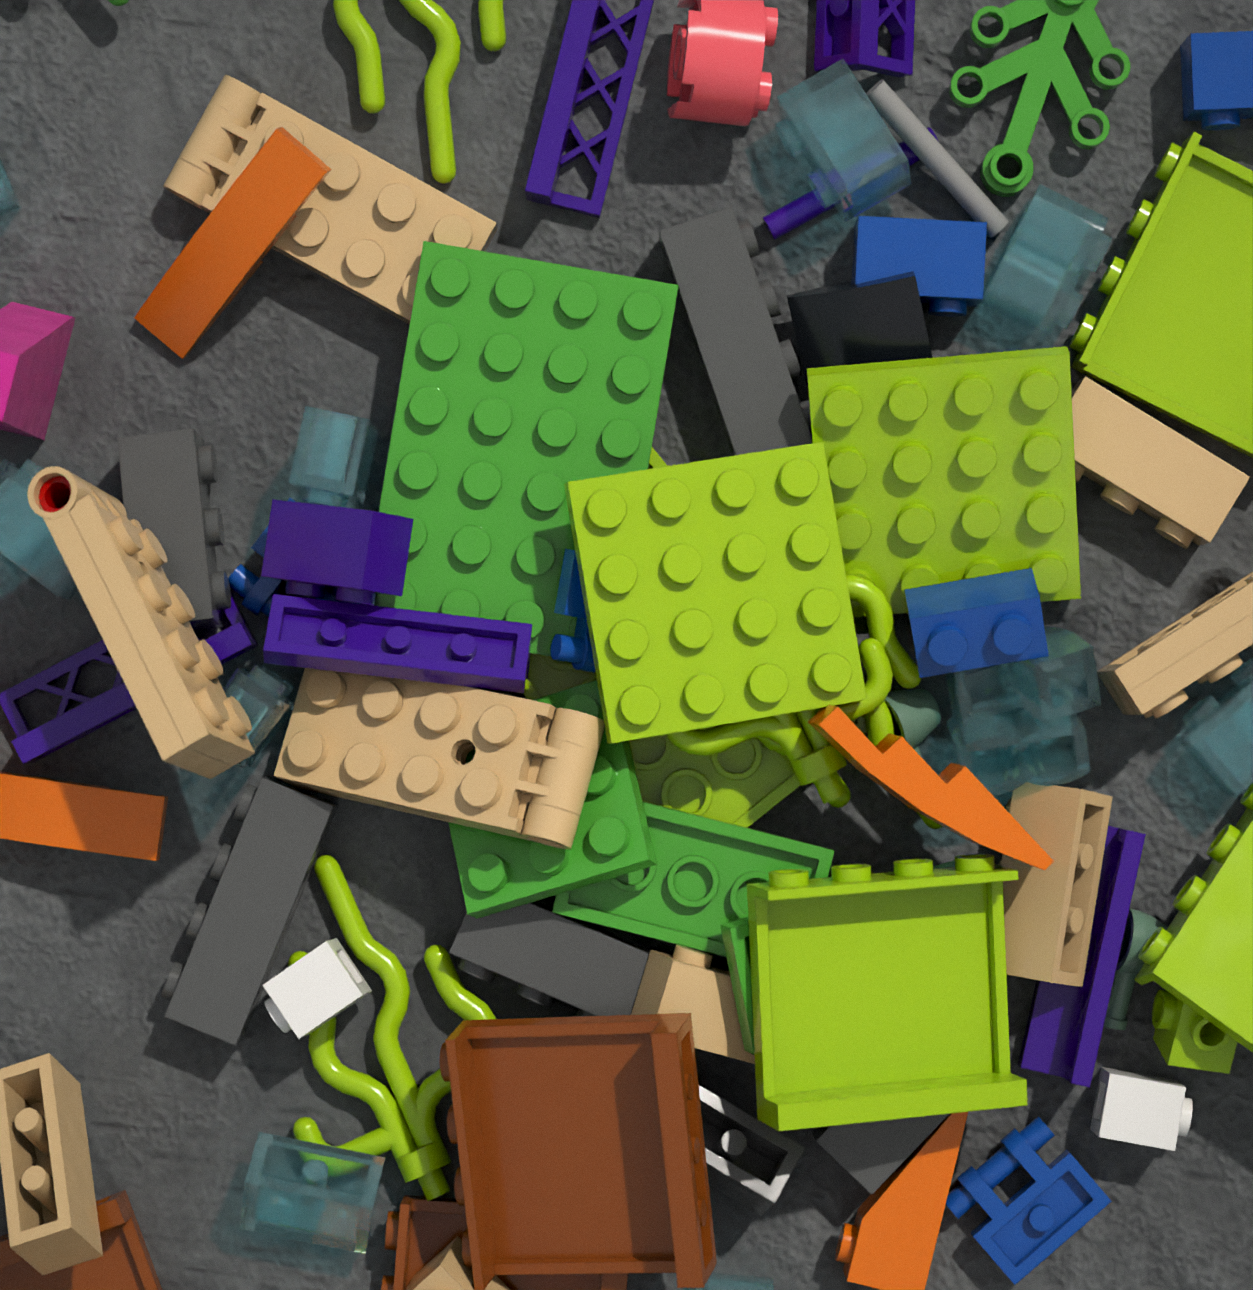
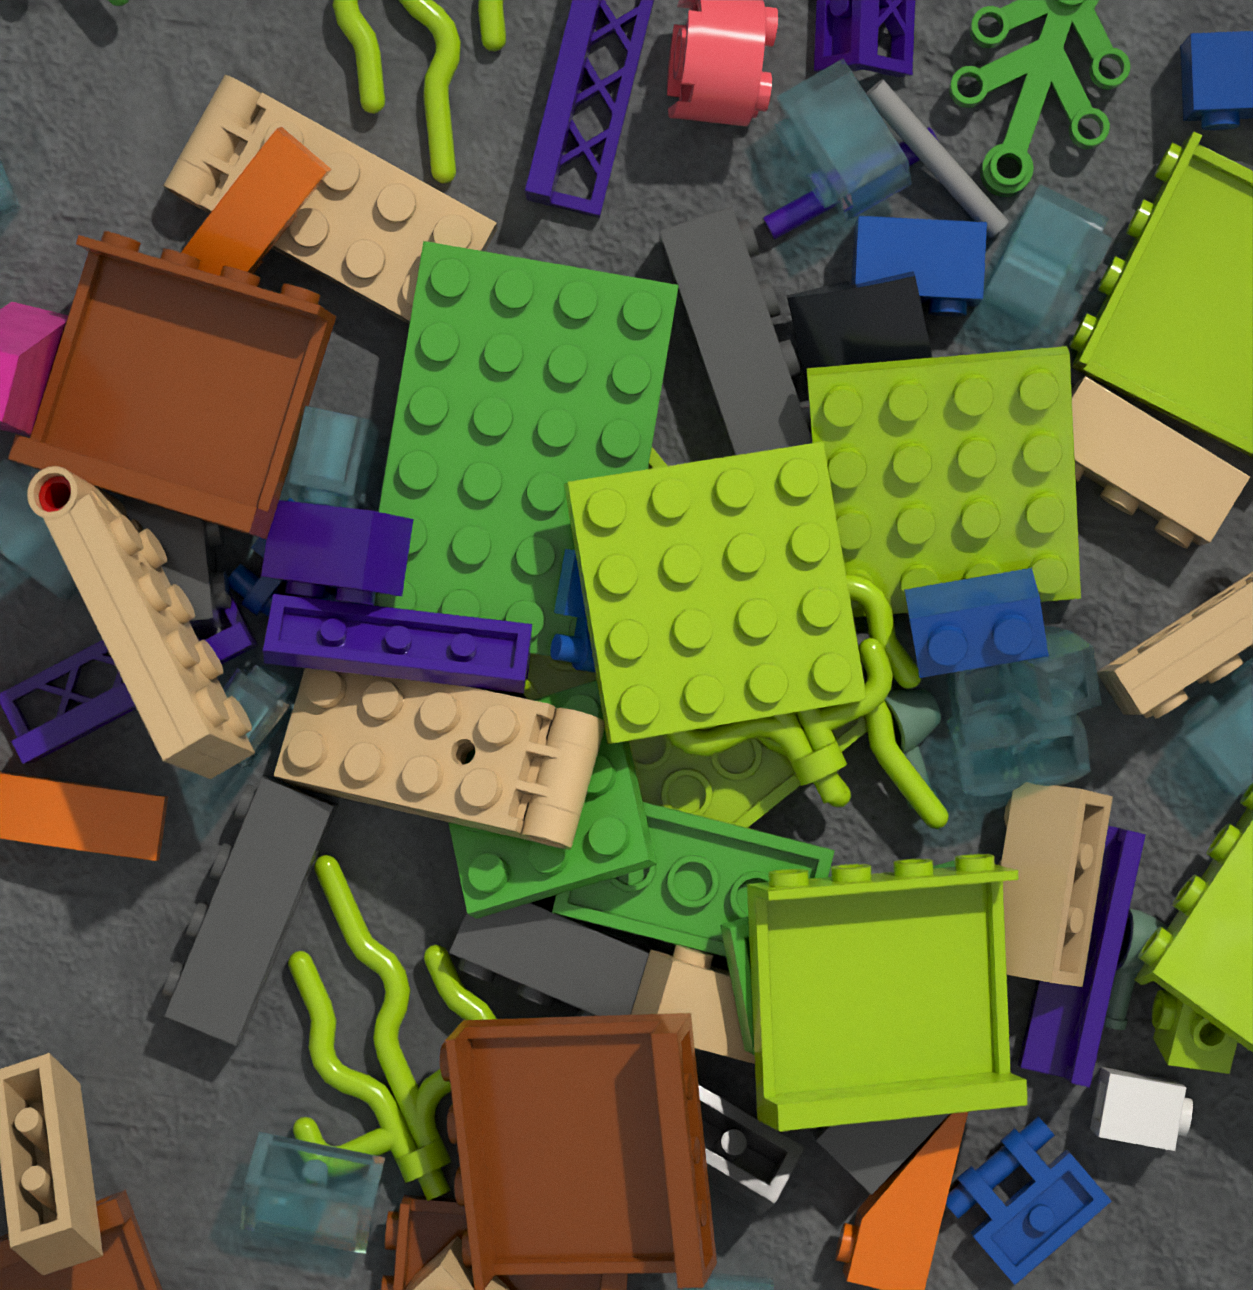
white brick [263,938,372,1039] -> none
orange slope [808,705,1054,871] -> none
none -> dark orange panel [8,231,337,540]

